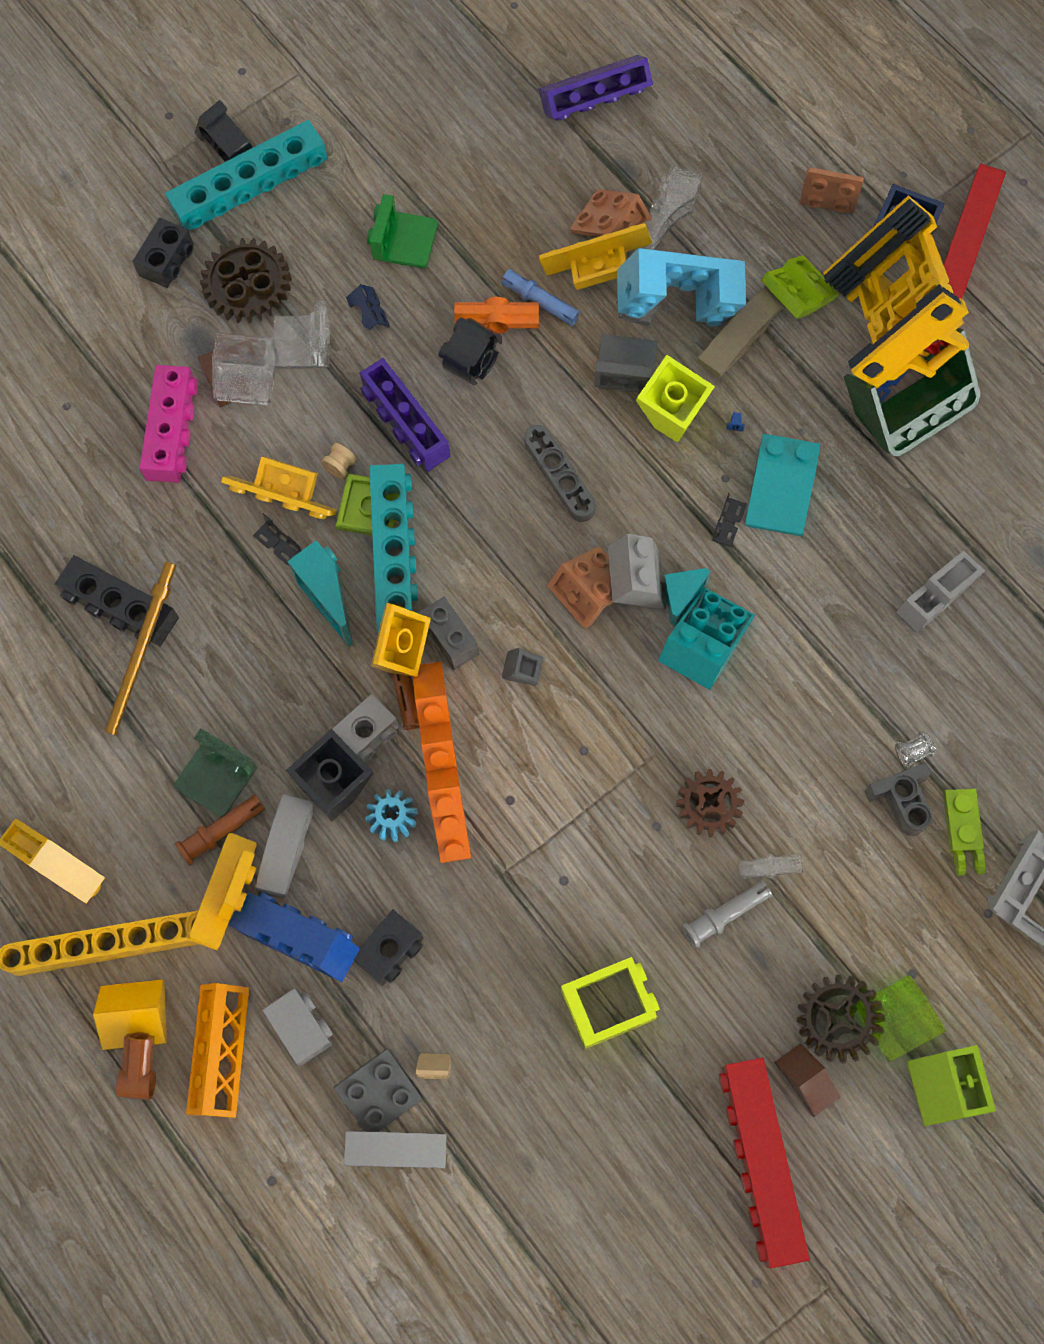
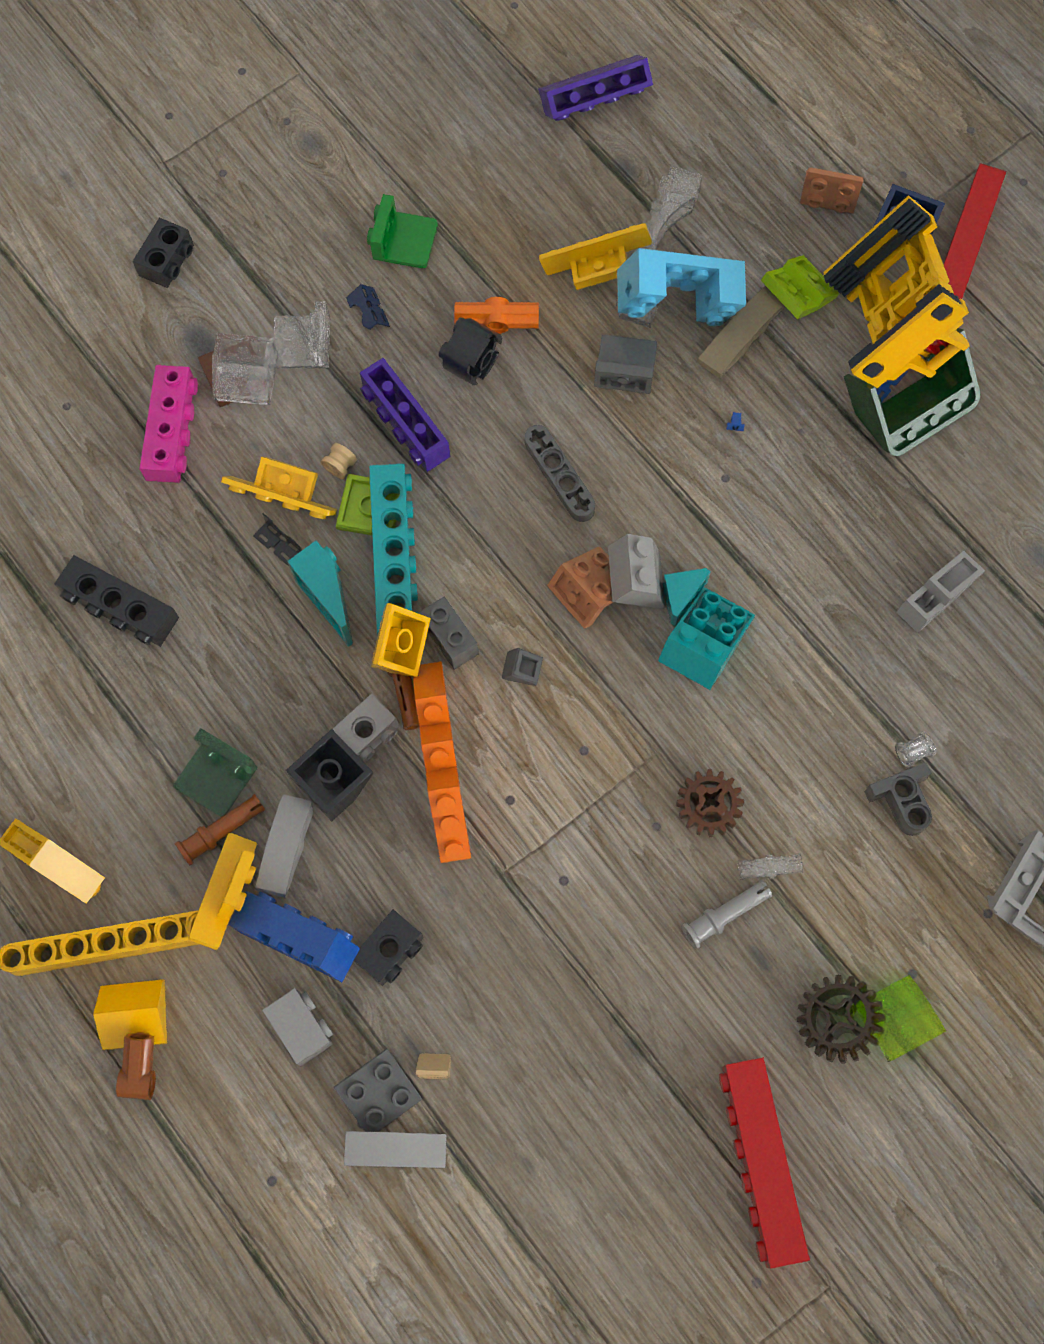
pearl gold bar [105,561,177,735] -> none
teal brick [165,119,328,231] -> none
light orange fence [186,983,249,1118] -> none
black tile [195,100,253,162] -> none
dark brown gear [200,238,292,323] -> none
medium azure gear [365,789,418,842] -> none
medium blue pin [501,269,581,327] -> none
neon yellow window [561,957,660,1049] -> none
nougat bracket [570,189,652,253] -> none
neon yellow slope [636,355,715,443] -> none
black piece [712,493,747,547] -> none
teal slope [745,433,821,537] -> none
reddish brown slope [774,1043,840,1117] -> none
lime slope [906,1045,996,1127] -> none
lime hinge [943,788,986,876] -> none

